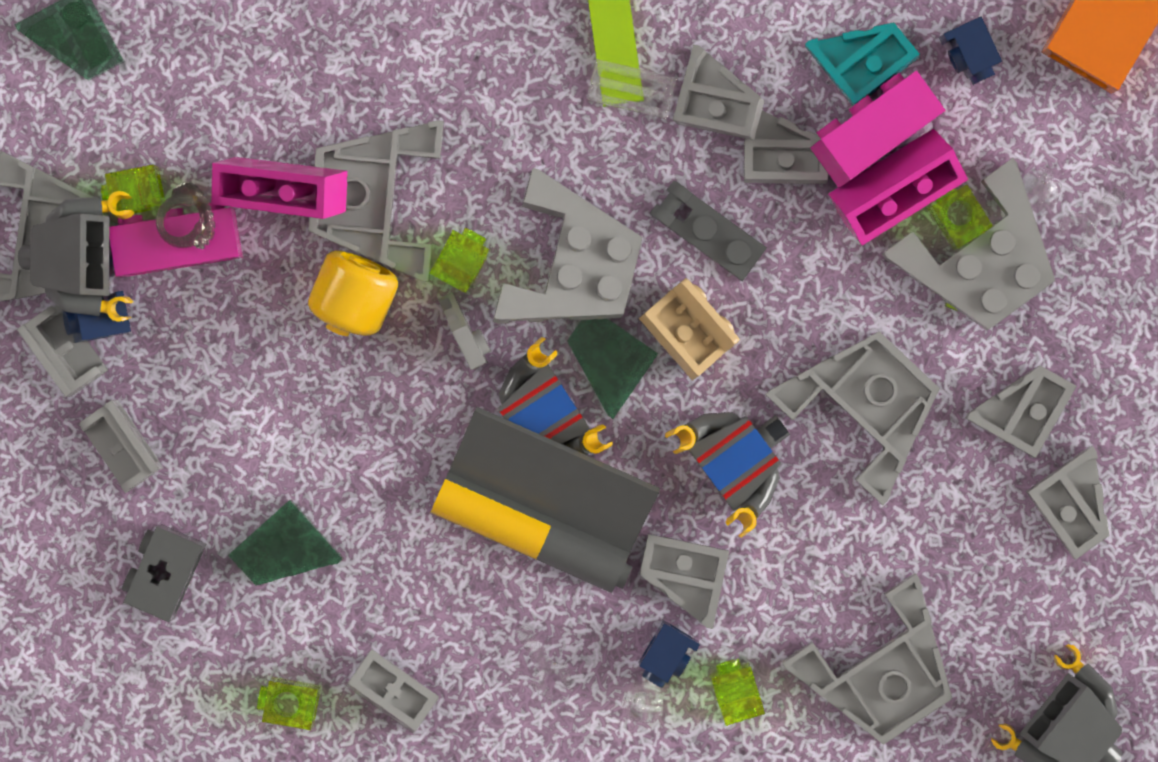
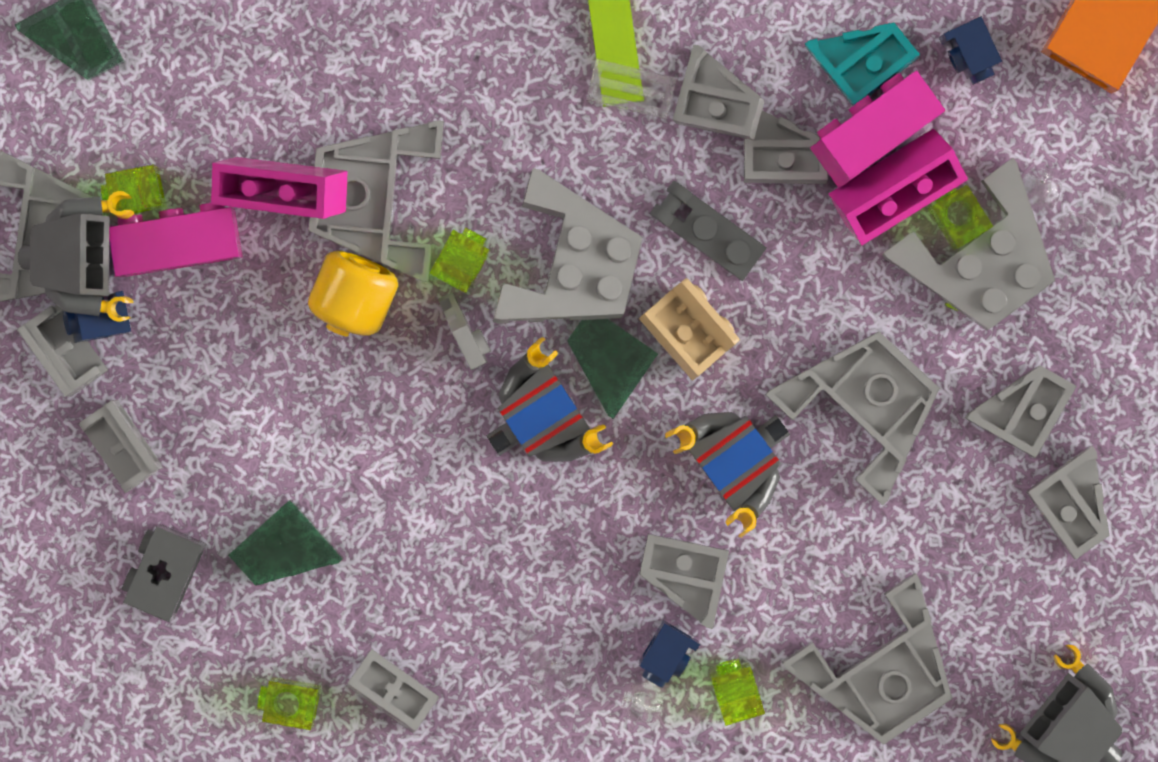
clear smoke piece [155,182,215,250] -> none
dark grey door [430,407,660,593] -> none

